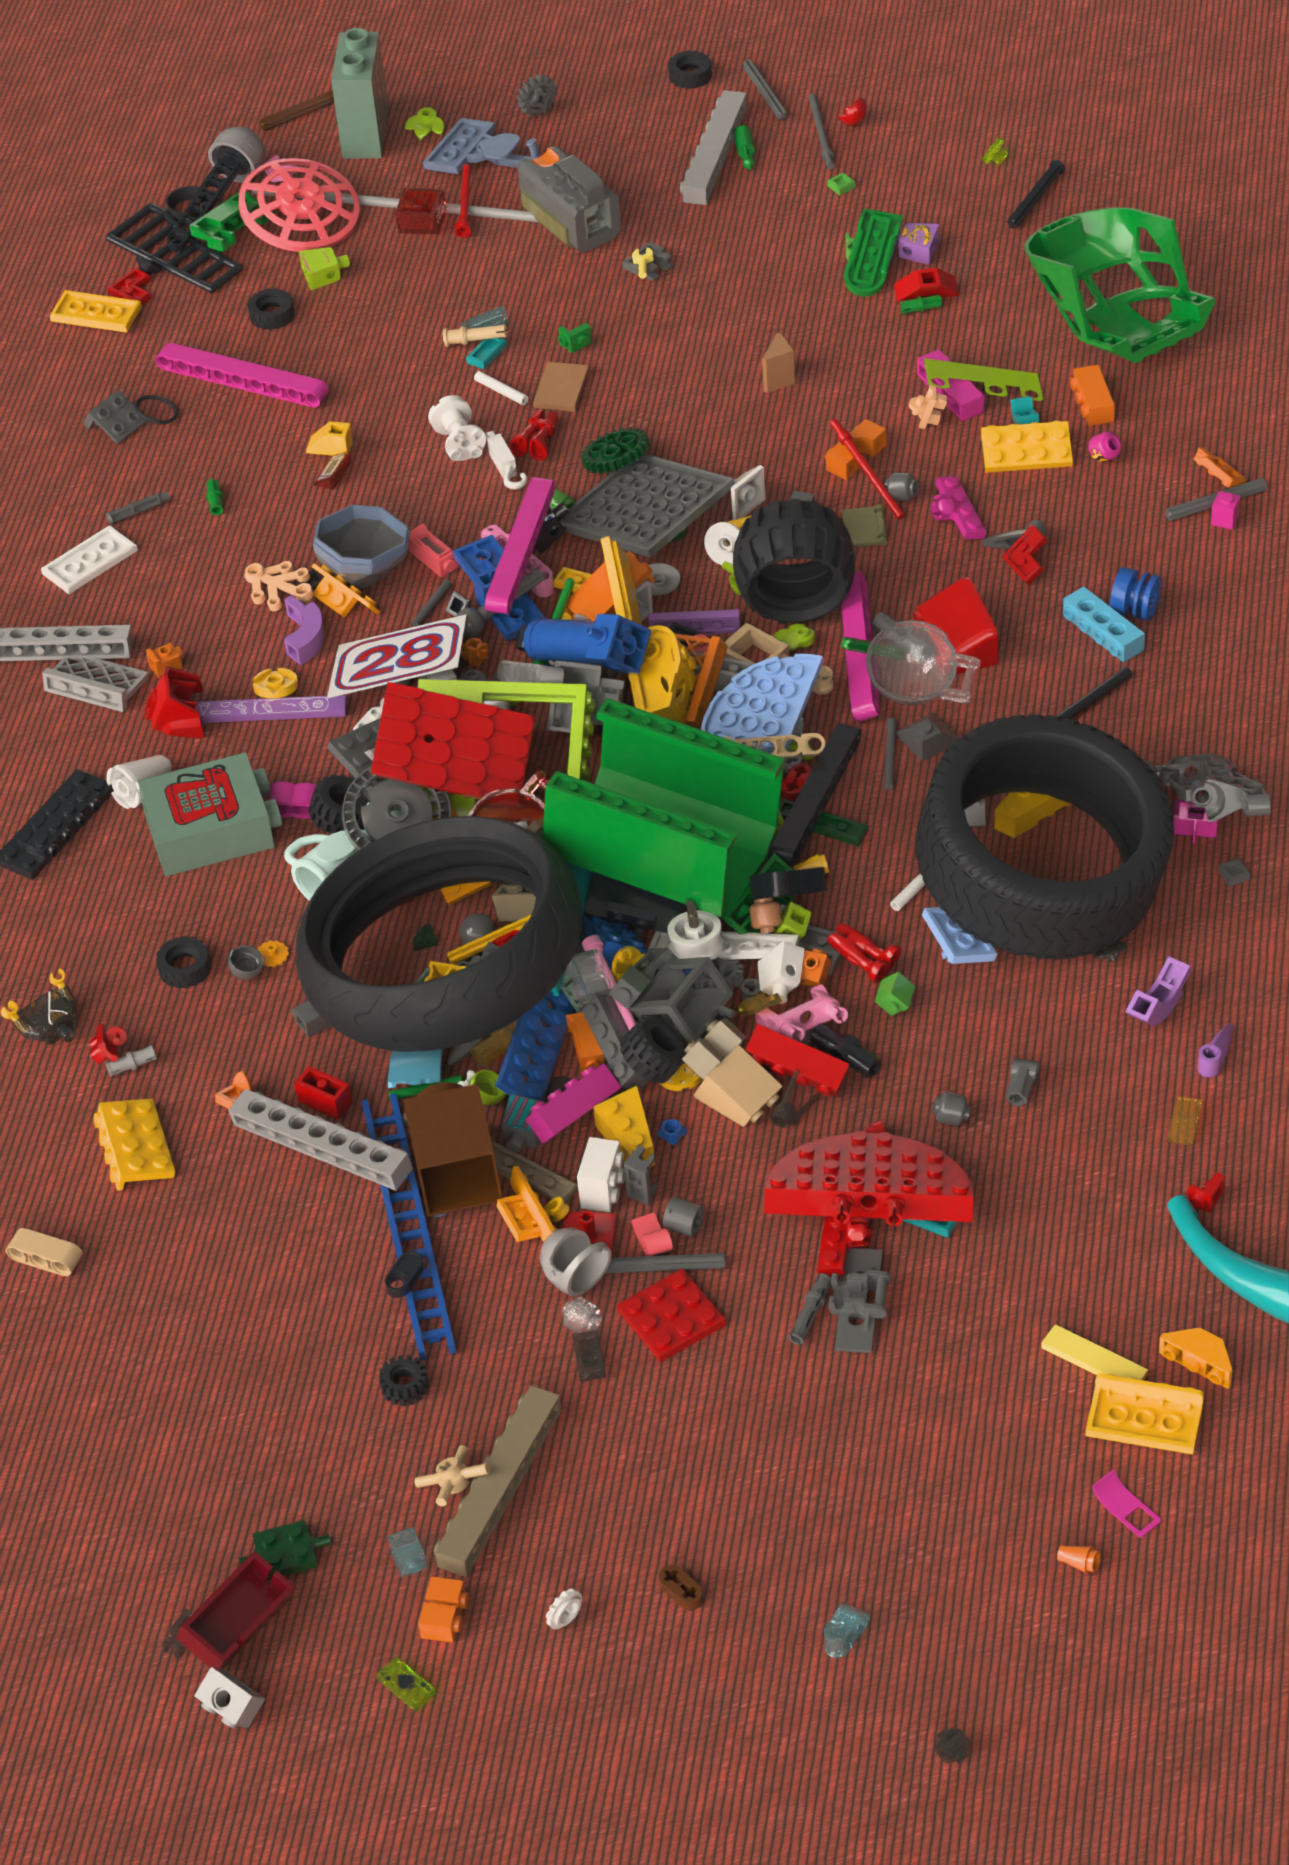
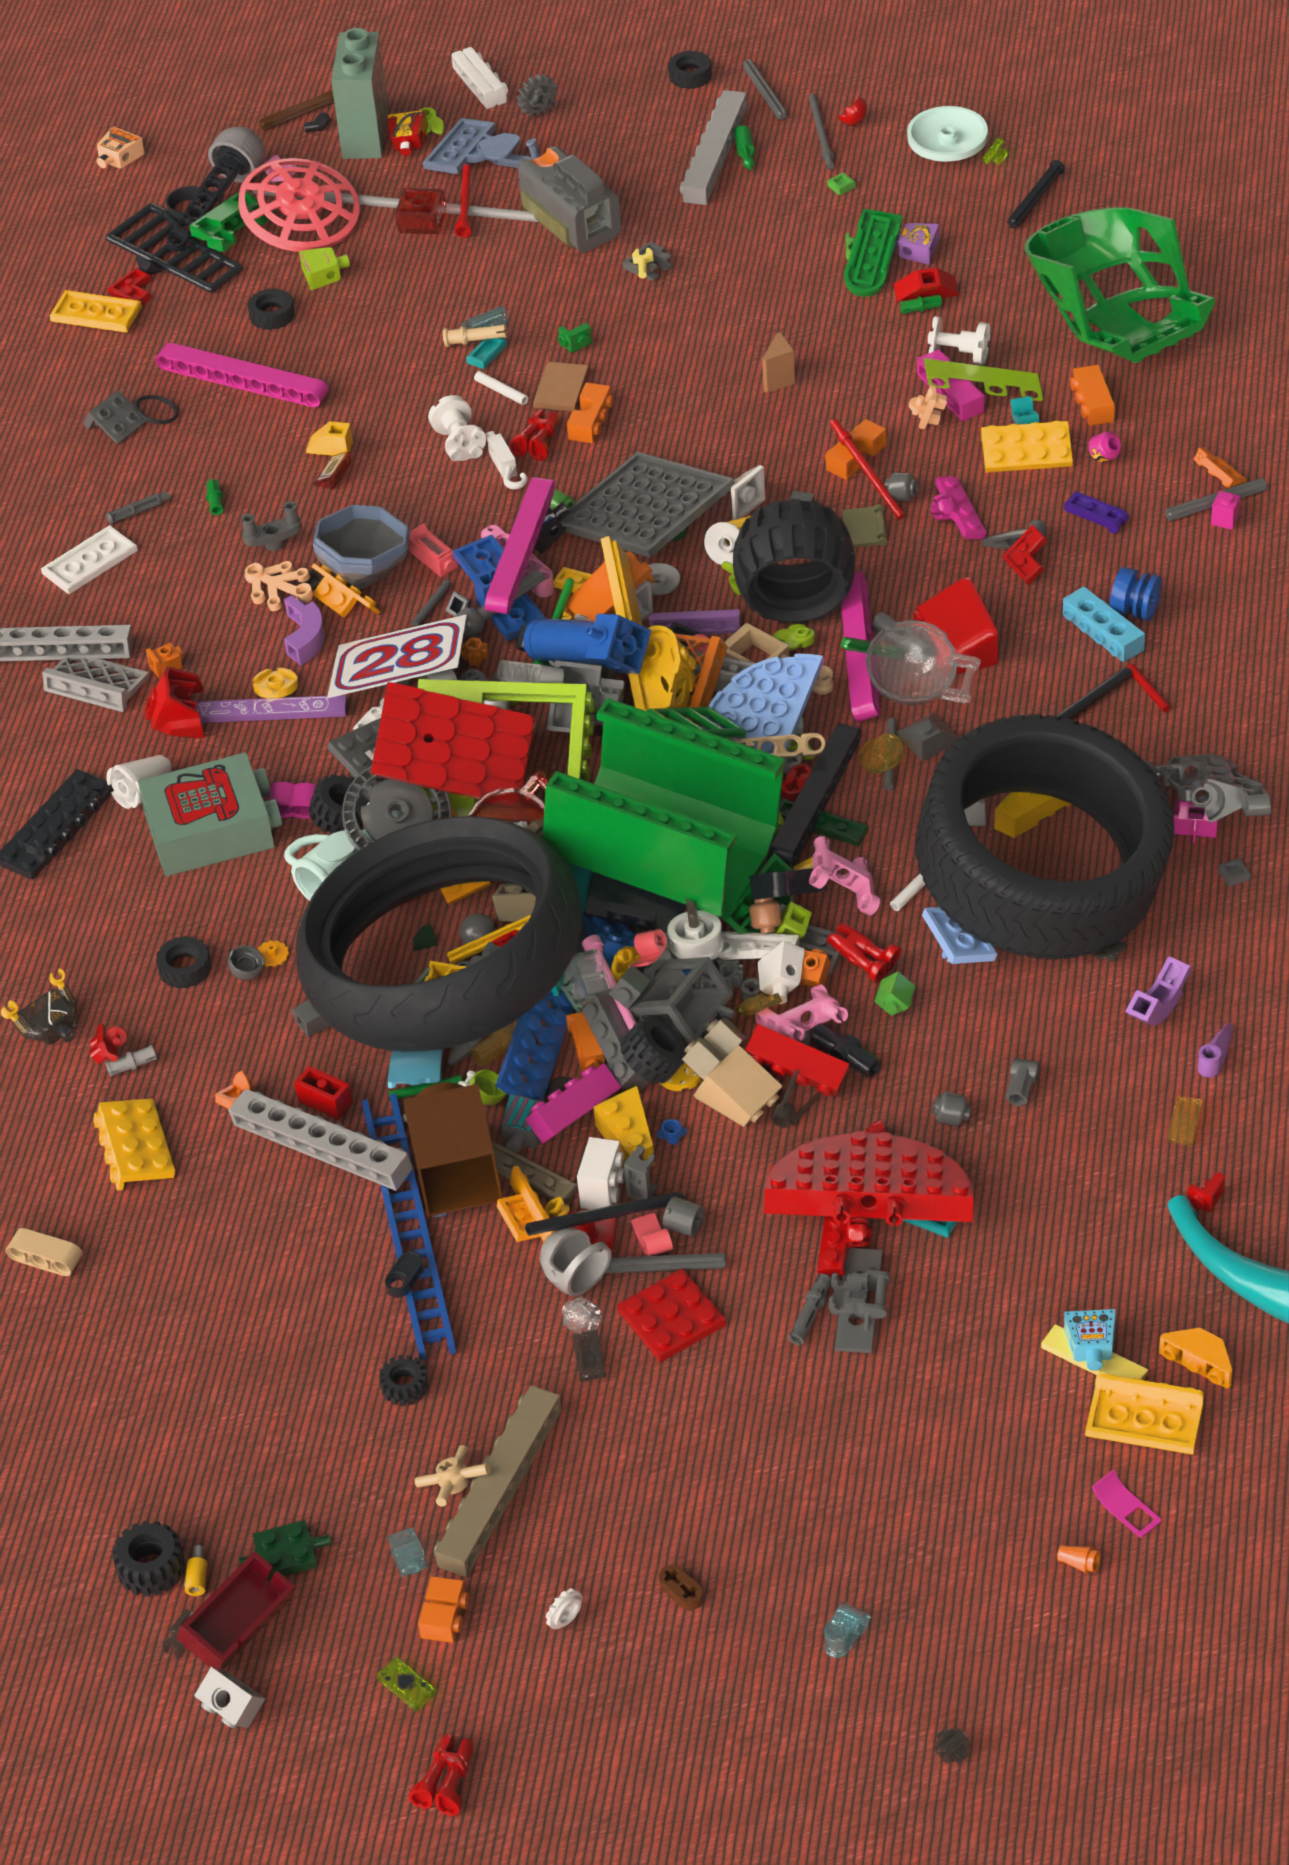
dark green gear [580,427,650,474] -> none
none -> light nougat torso [97,127,145,168]
none -> black tyre [112,1521,185,1597]
none -> yellow piece [184,1545,208,1596]
none -> dark grey connector [241,501,302,551]
none -> black arm [304,112,330,133]
none -> red torso [387,110,428,156]
none -> red piece [408,1733,473,1816]
none -> white brick [451,47,508,109]
none -> black piece [525,1191,684,1236]
none -> orange arch [567,382,614,443]
none -> coral panel [628,929,667,968]
none -> green bar [647,707,747,738]
none -> bright pink connector [809,836,880,916]
none -> clear yellow tile [859,734,905,773]
none -> light aqua dish [907,106,988,161]
none -> white piece [928,316,990,365]
none -> dark purple plate [1064,491,1129,533]
none -> medium azure torso [1064,1309,1115,1371]
none -> red bar [1127,664,1171,713]

